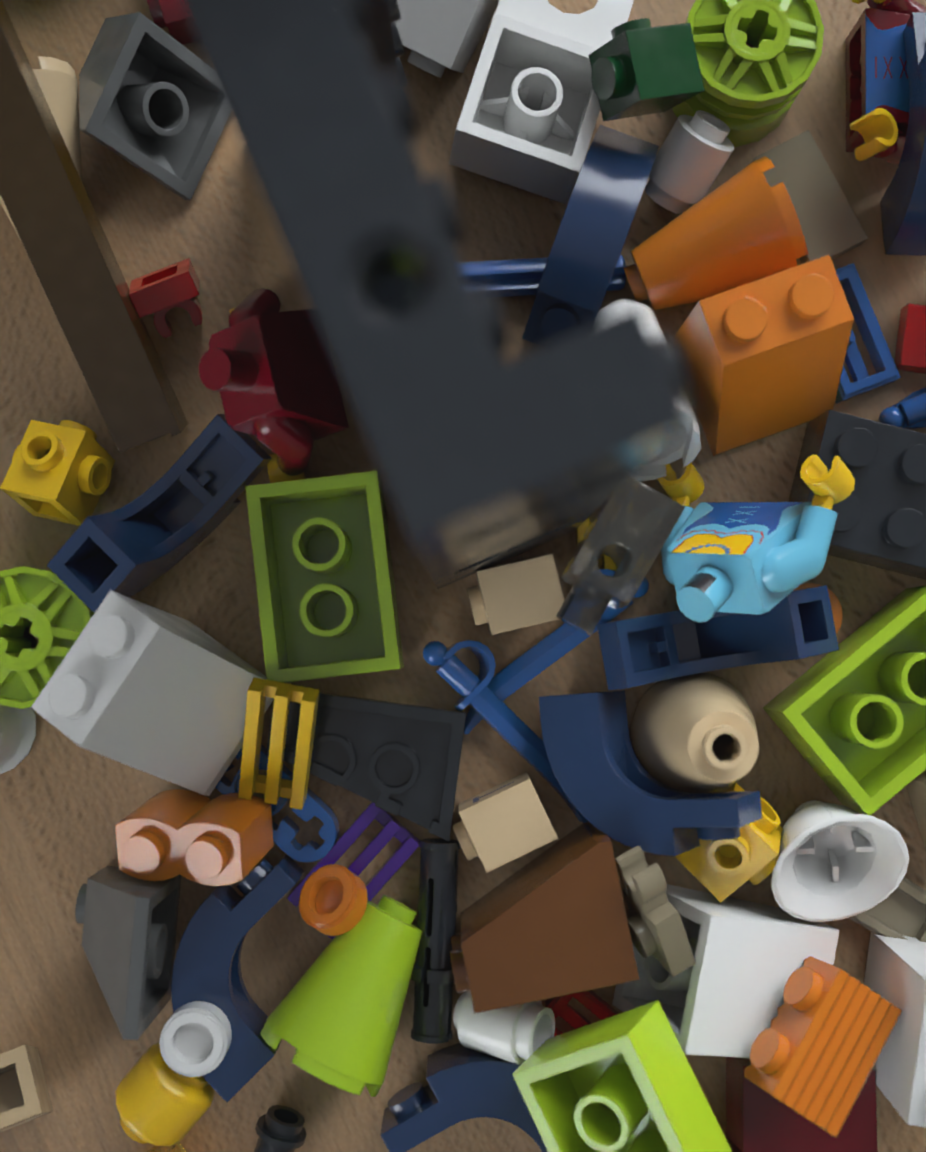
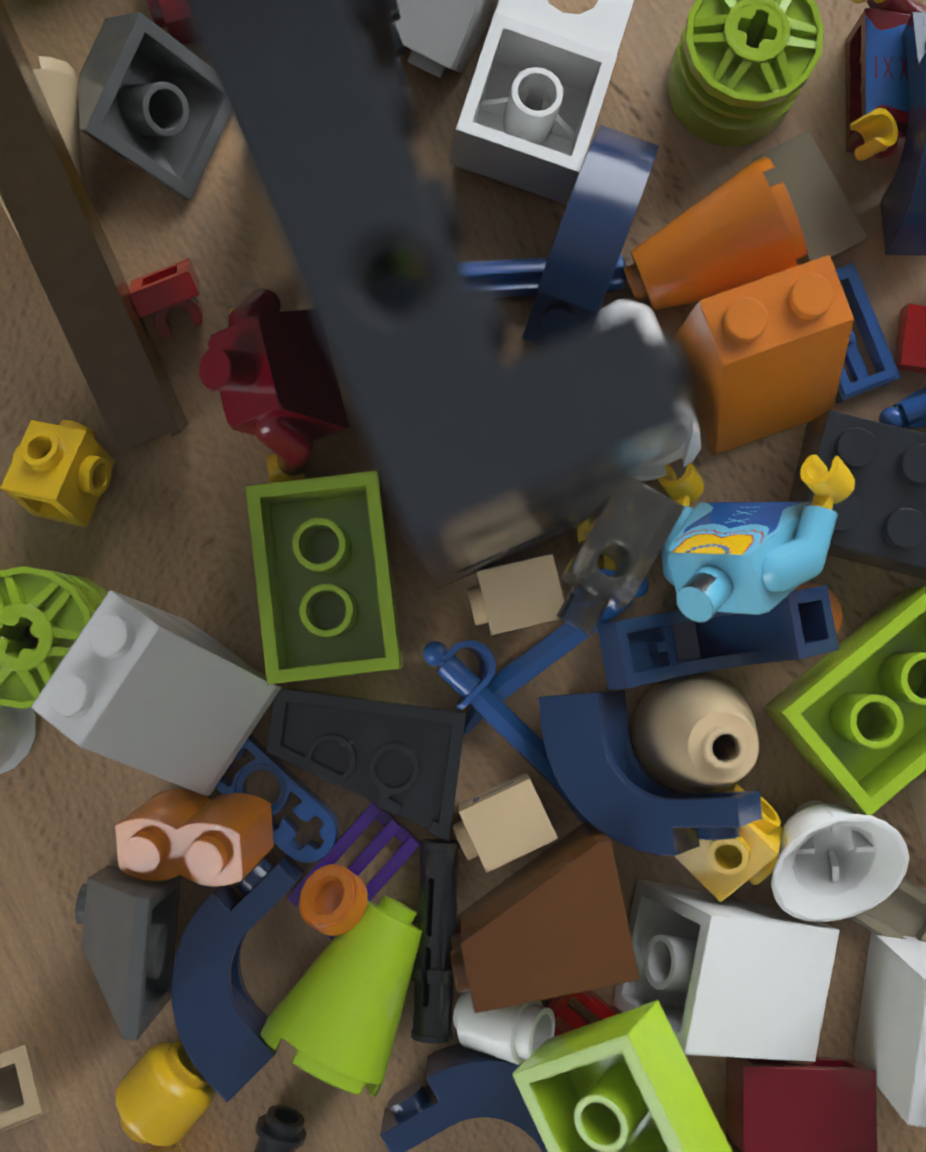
dark blue arch [47,414,272,613] -> none
white tile [159,1001,232,1077] -> none
yellow tile [238,677,320,810] -> none
dark green brick [588,18,705,121] -> none
dark tan plate [615,846,696,977] -> none
white brick [645,110,734,214] -> none
orange brick [744,956,902,1138] -> none

